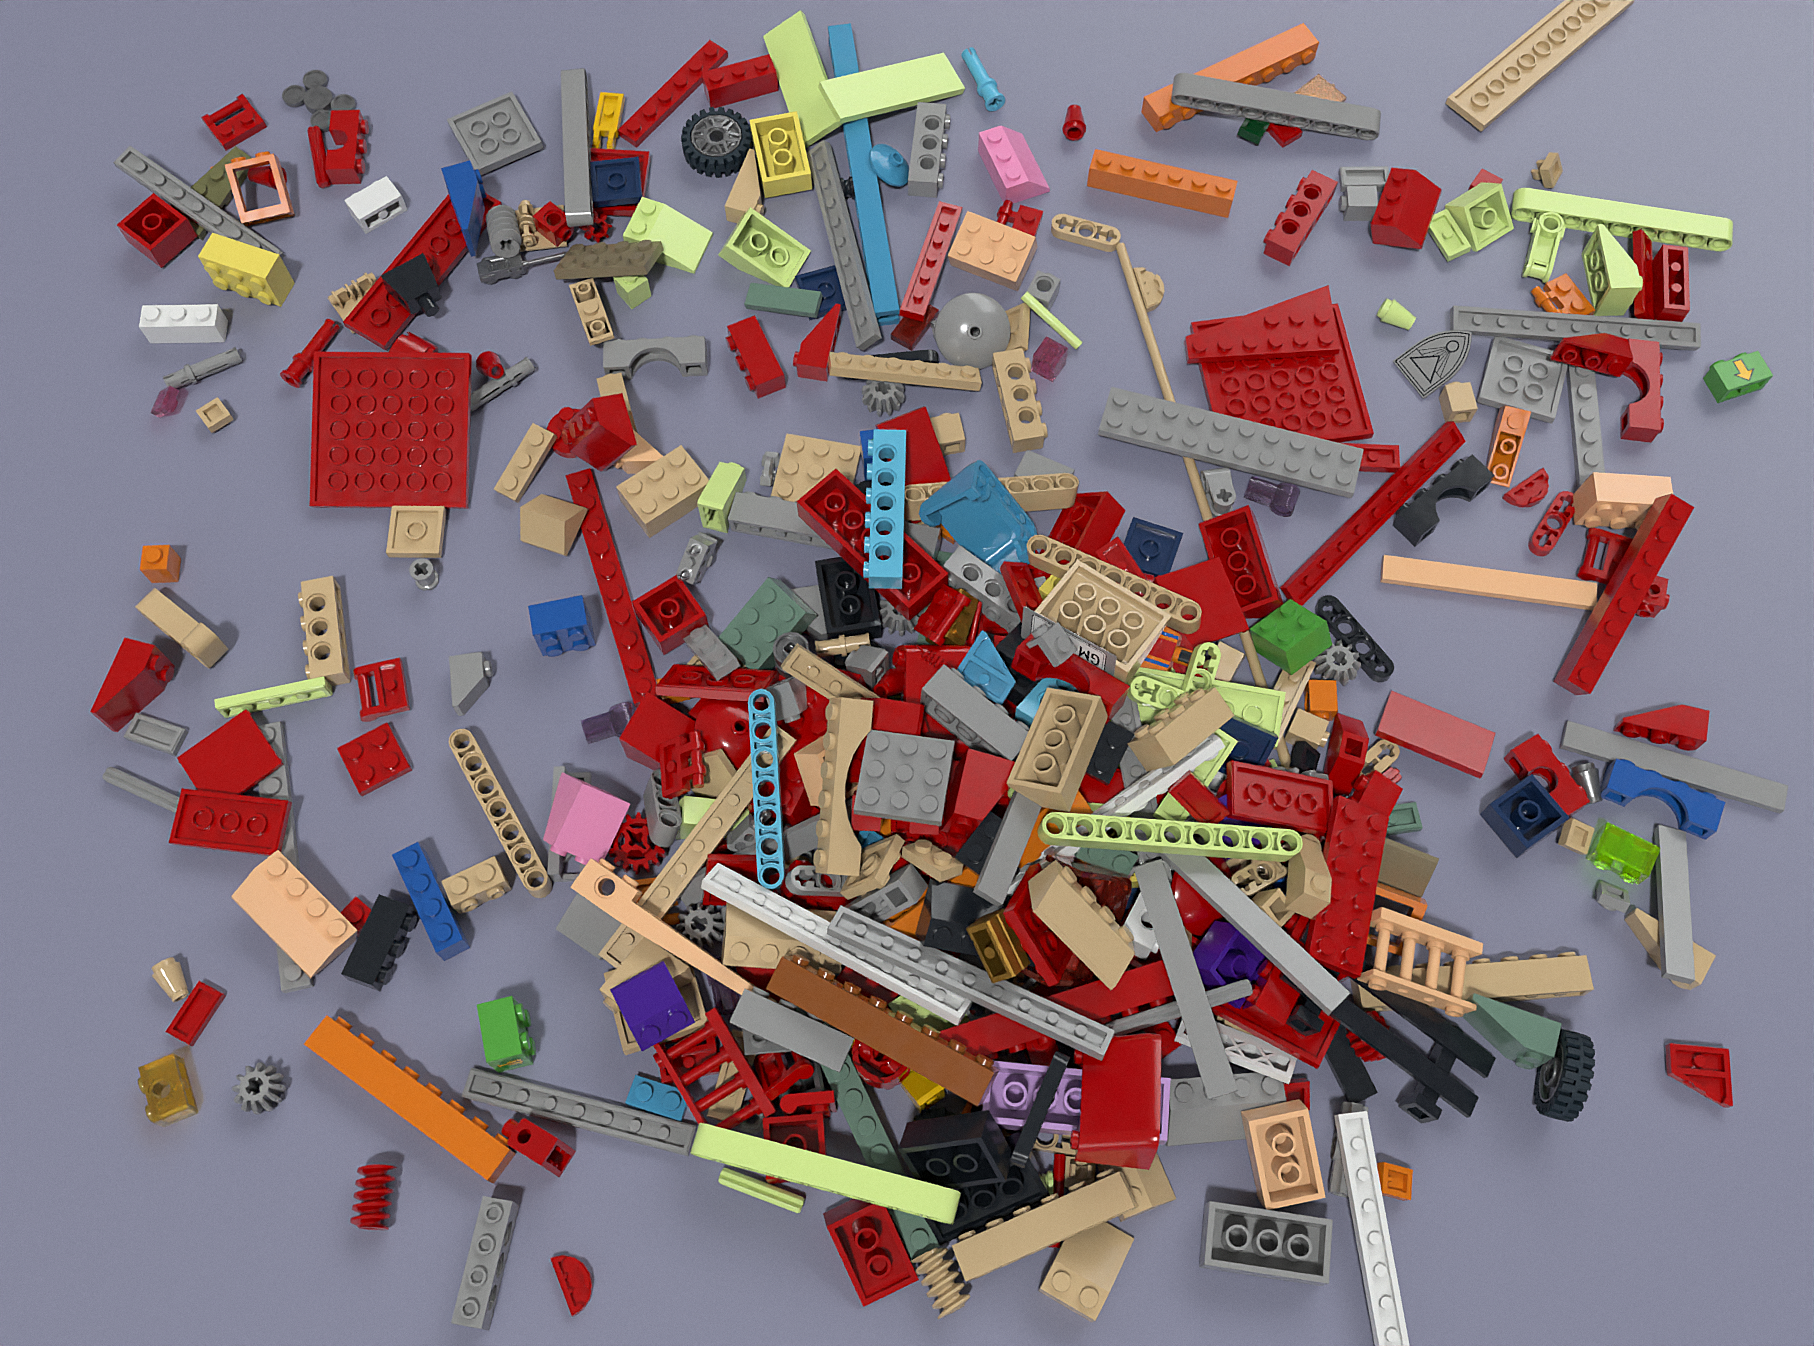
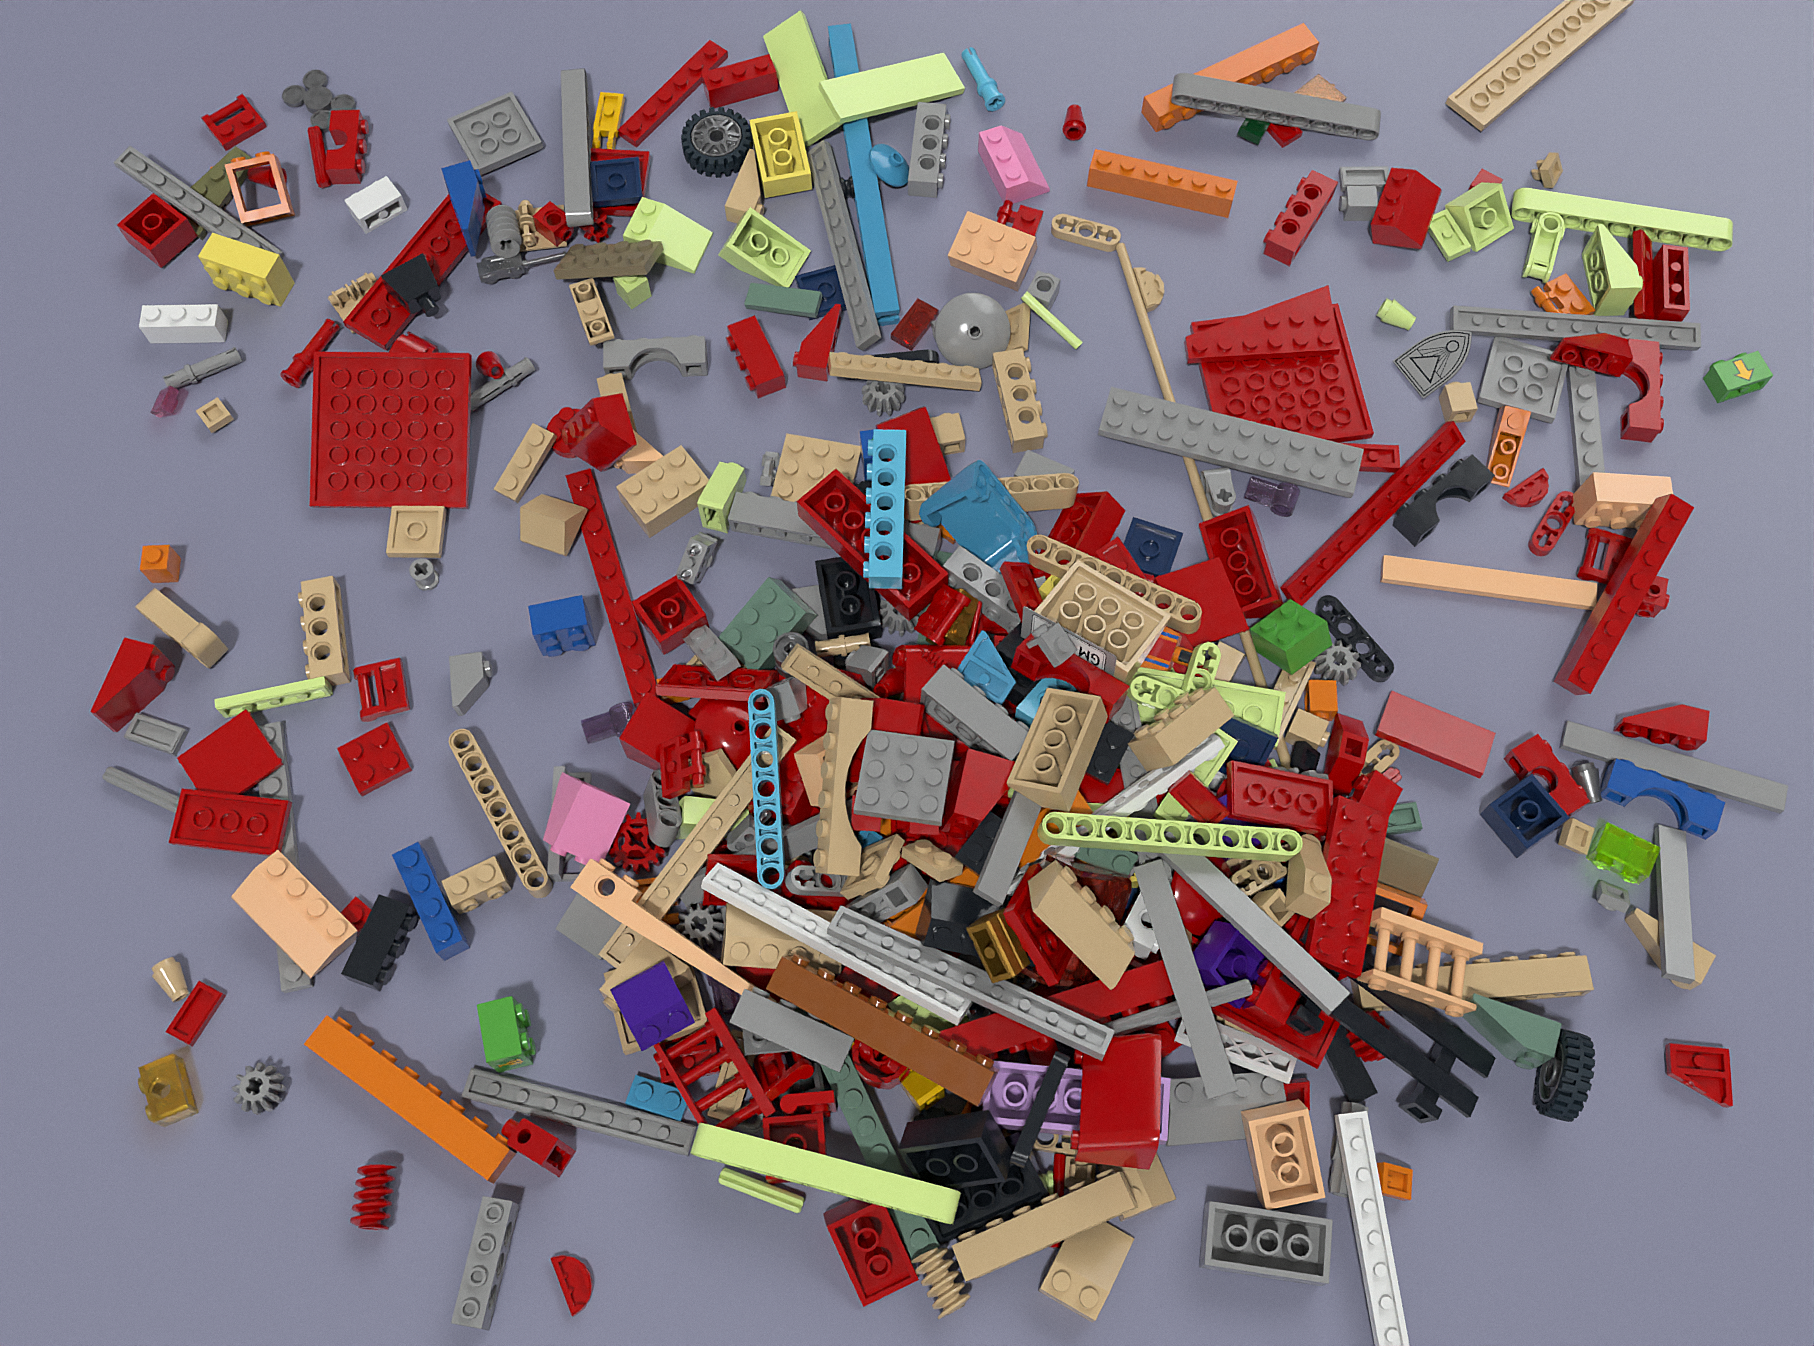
plate [899,201,962,322] -> none
clear pink brick [1031,336,1068,382] -> none

